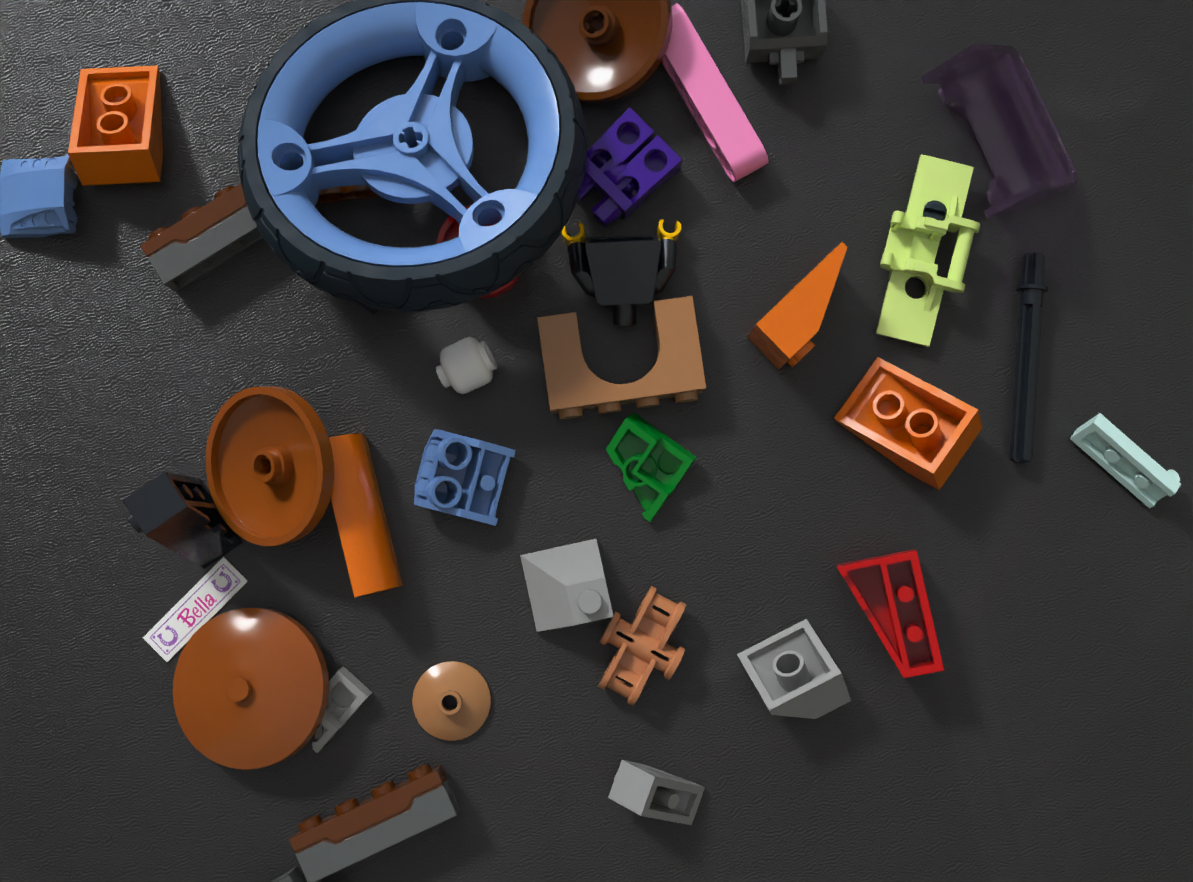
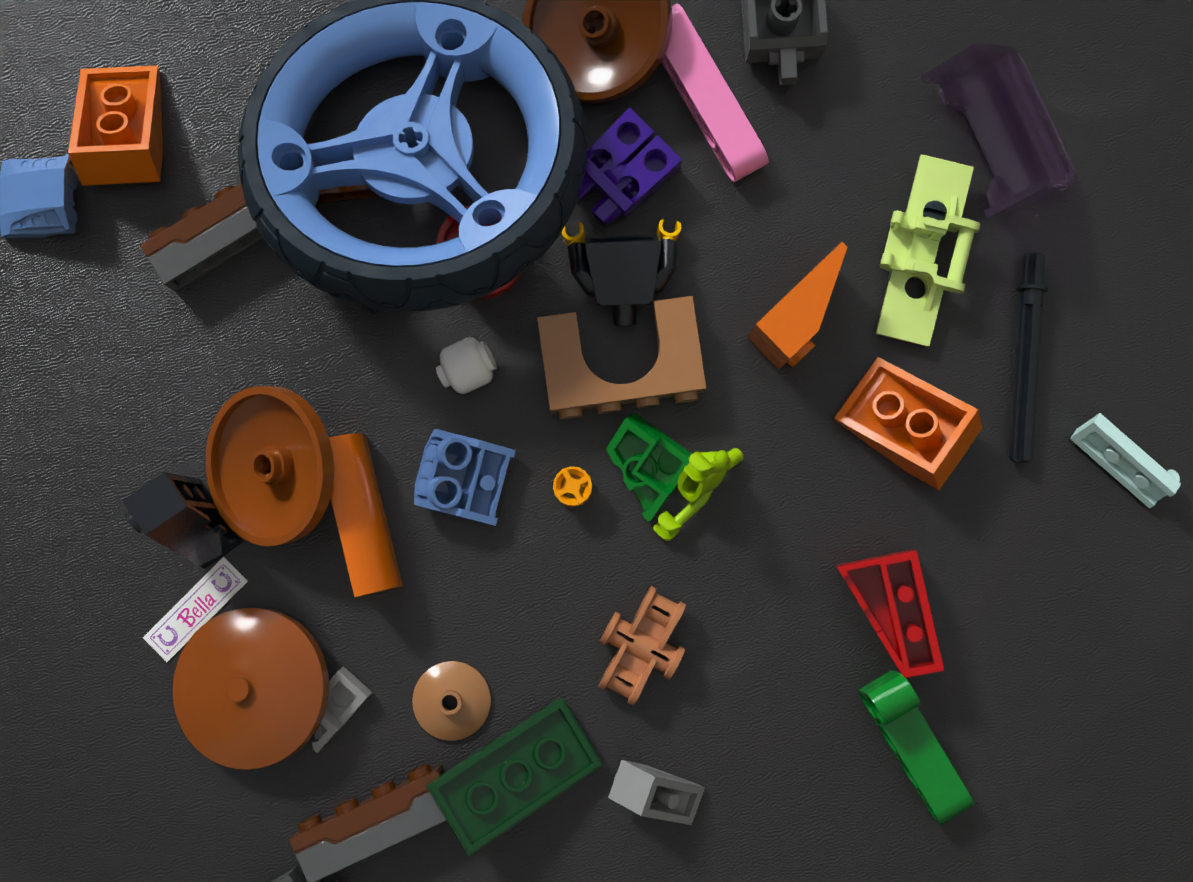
light grey slope [520,539,614,632] -> none
light grey slope [737,619,851,719] -> none
none -> dark green tile [425,697,603,857]
none -> light orange wheel [553,466,592,507]
none -> lime piece [653,448,744,541]
none -> green beam [858,670,974,825]

